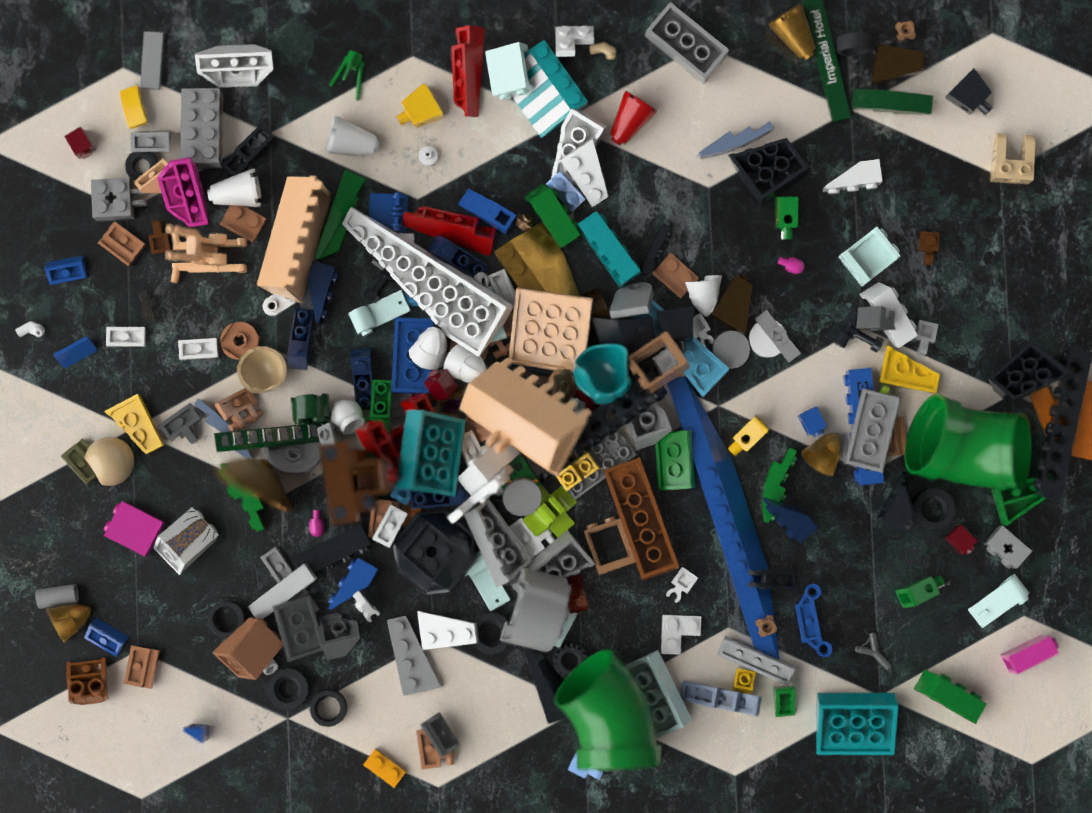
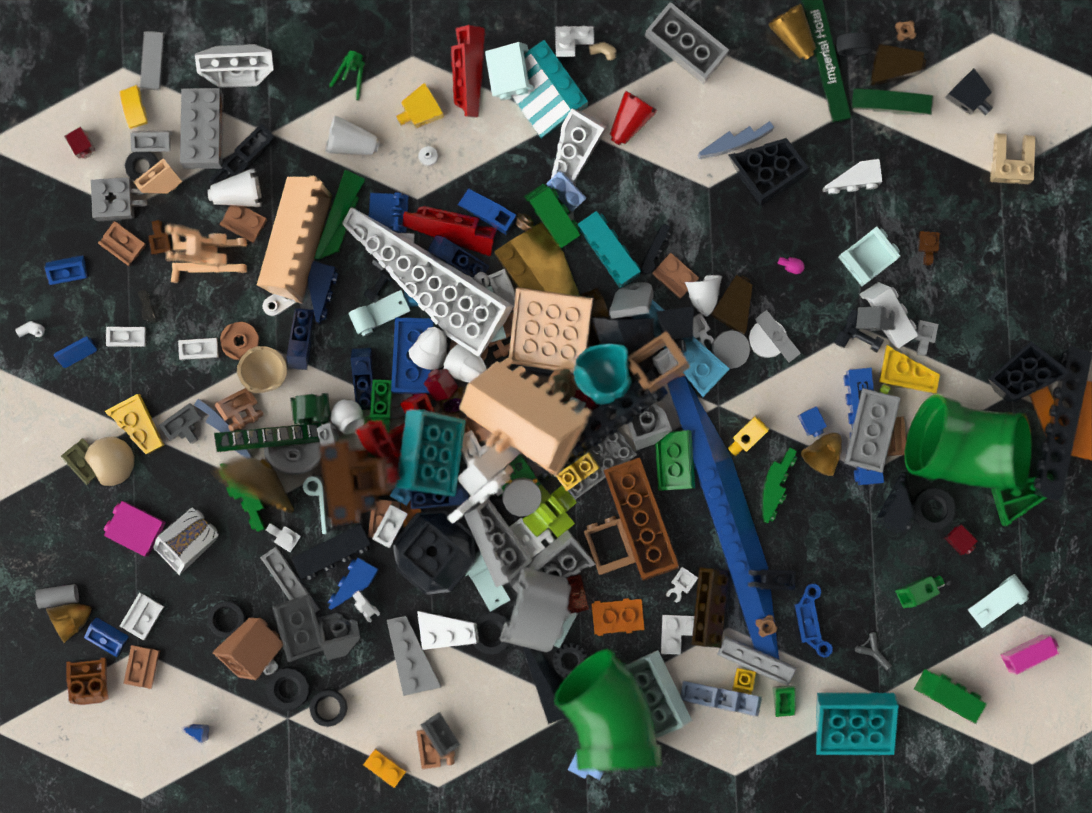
dark pink wedge [157,157,209,227] -> none
tile [248,563,317,619] -> none
dark pink cylinder [309,510,325,537] -> none
white wing [561,138,608,207] -> none
dark blue slope [763,497,818,544] -> none
green torso [775,197,798,239] -> none
light grey brick [984,526,1032,569] -> none
none -> white plate [120,593,165,640]
none -> white plate [266,524,301,552]
none -> light aqua door [303,475,333,534]
none -> orange piece [592,598,644,636]
none -> dark brown brick [691,568,729,648]

